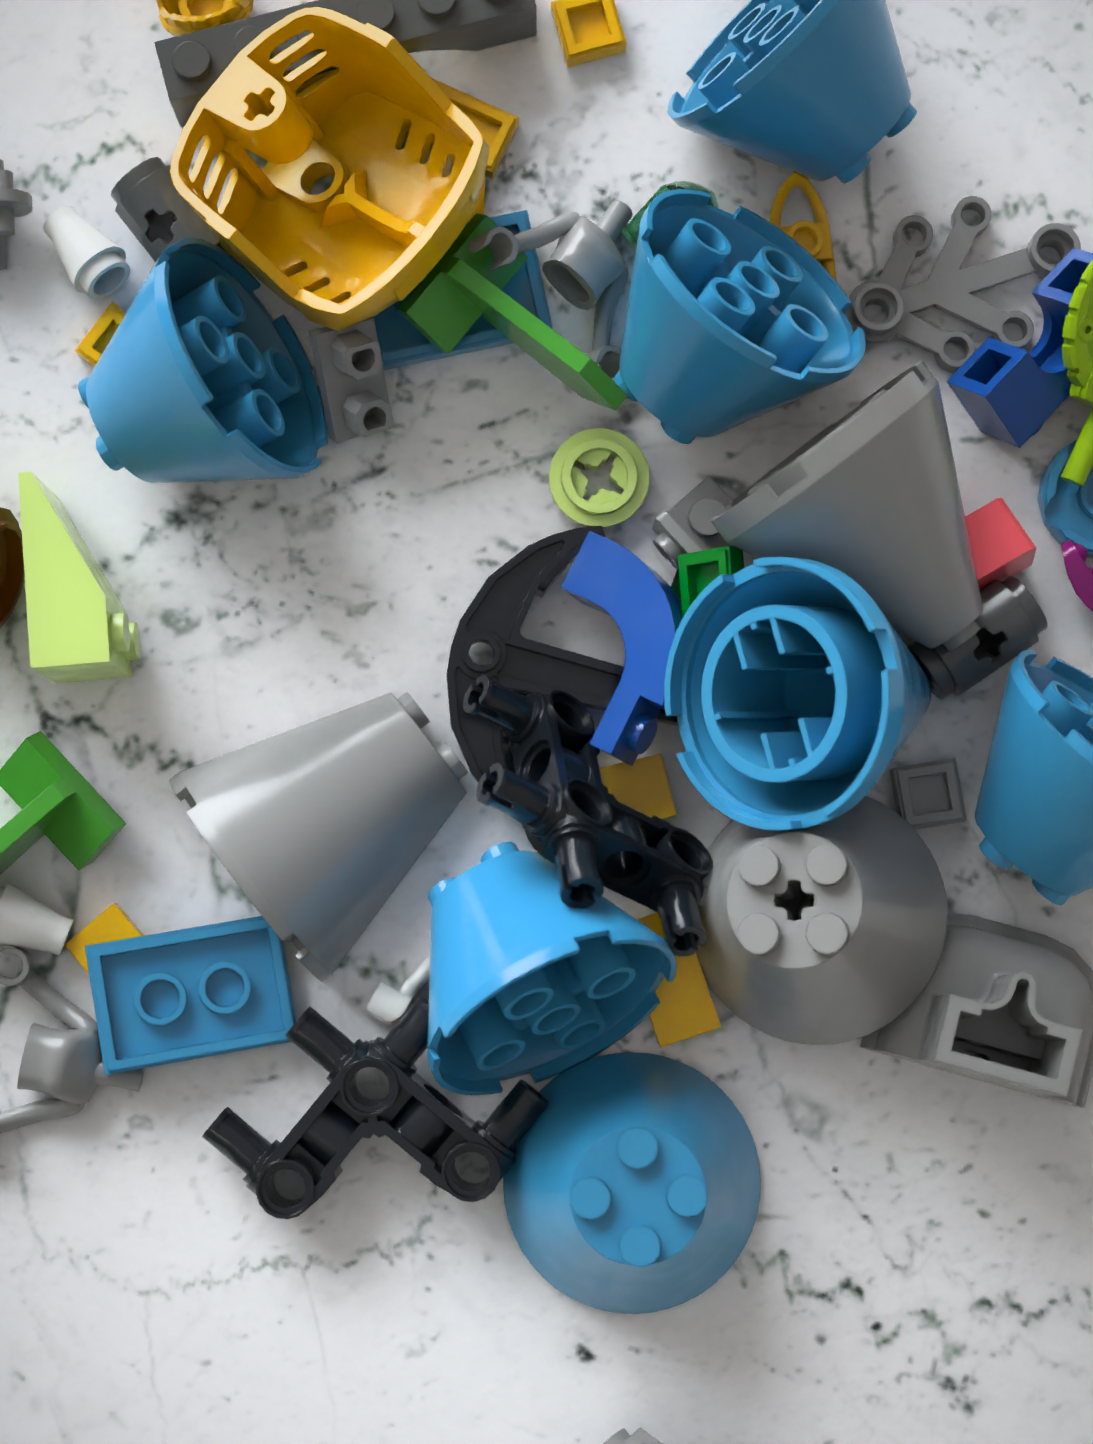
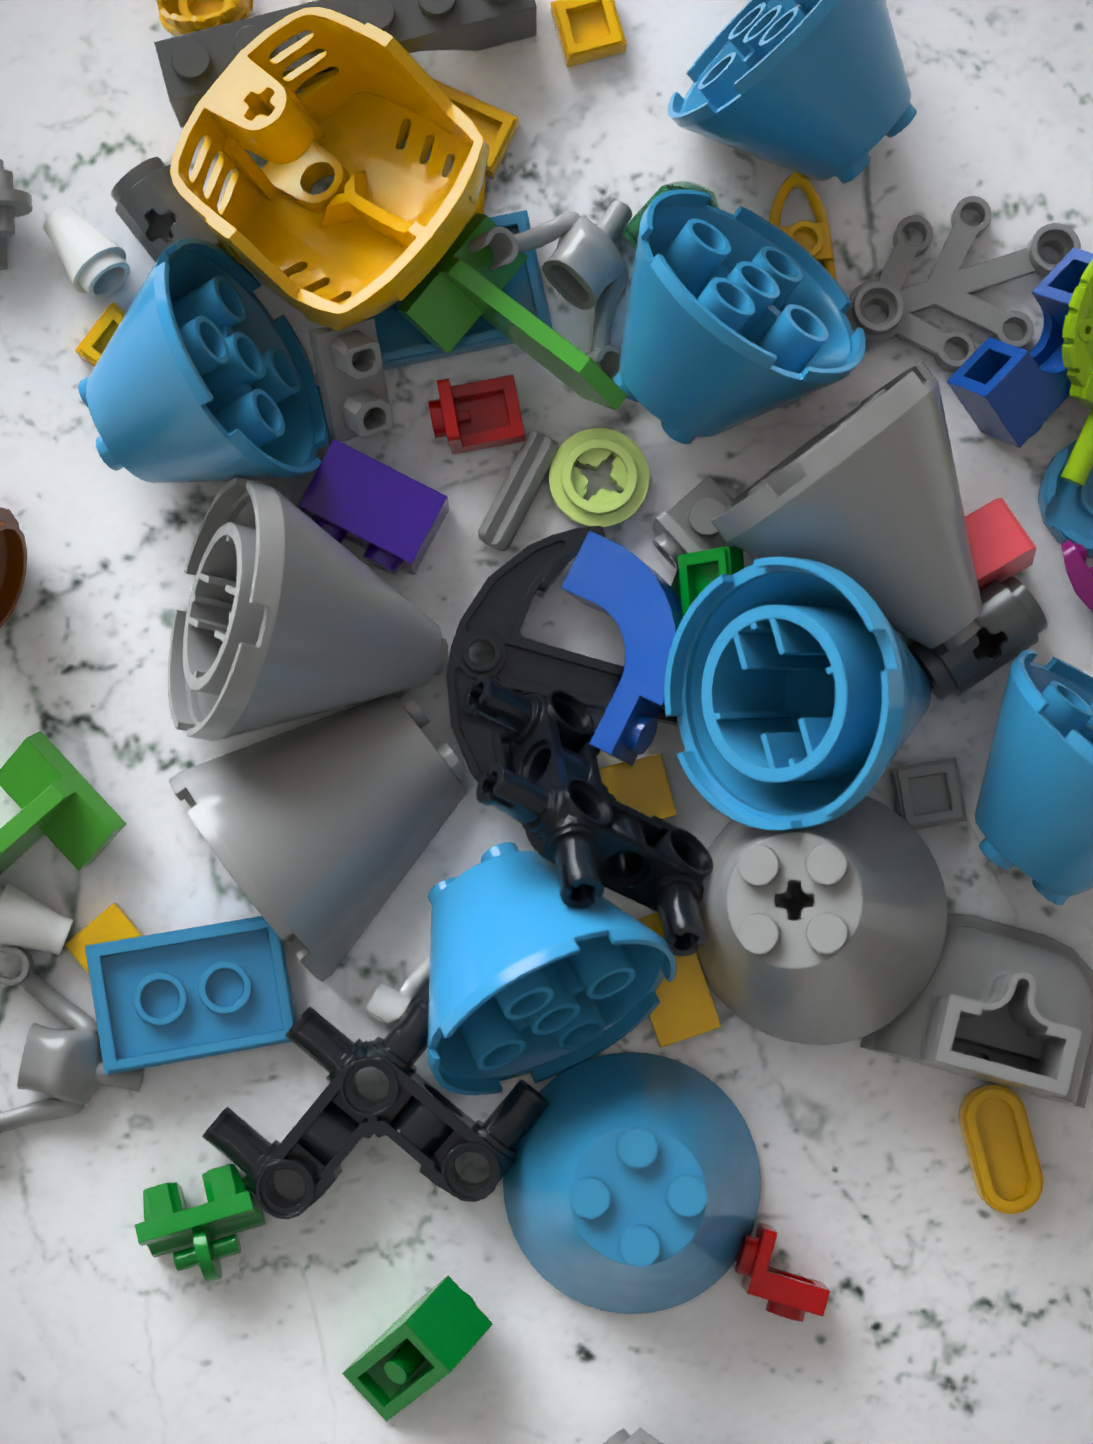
yellowish green slope [18,472,141,683] -> none
none -> green hips [134,1164,266,1282]
none -> light grey cone [168,478,448,741]
none -> dark purple brick [298,439,450,575]
none -> green slope [342,1276,493,1422]
none -> red bracket [428,375,526,455]
none -> light grey axle [478,431,558,551]
none -> red bracket [735,1223,830,1322]
none -> yellow tile [958,1084,1043,1214]

